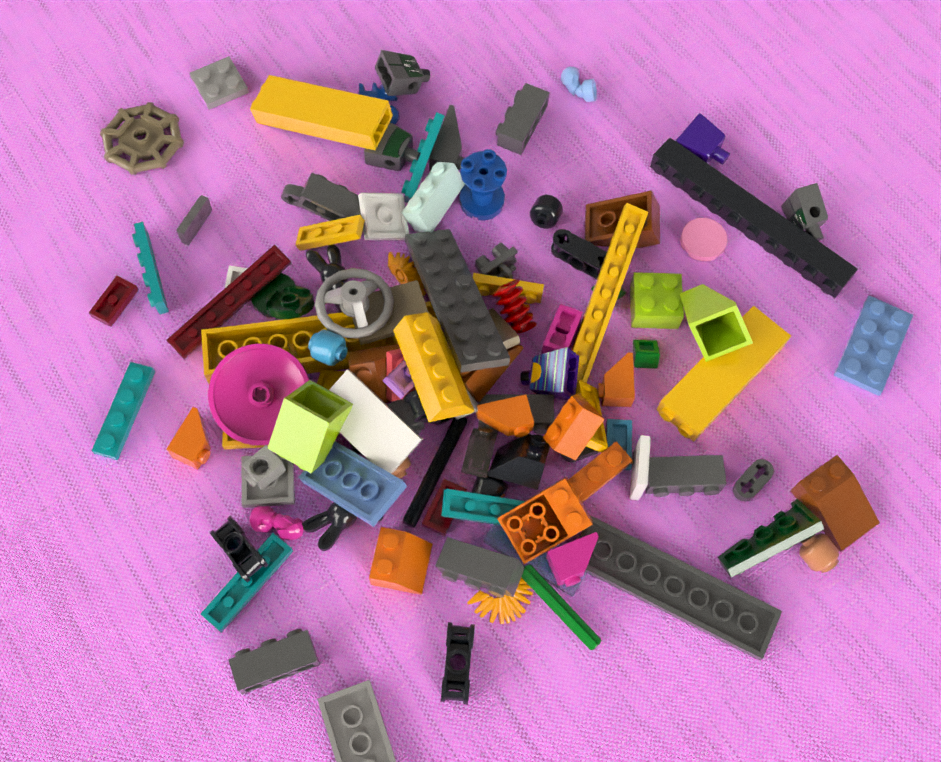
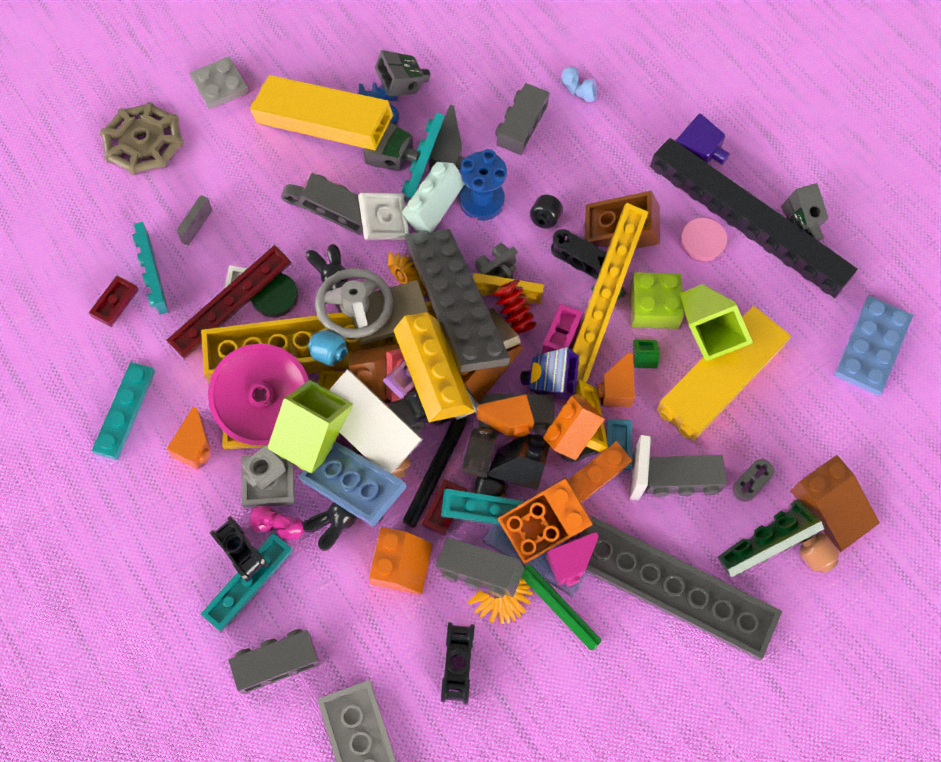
dark green tile [265,286,315,319] -> none
yellow plate [295,215,365,251] -> none

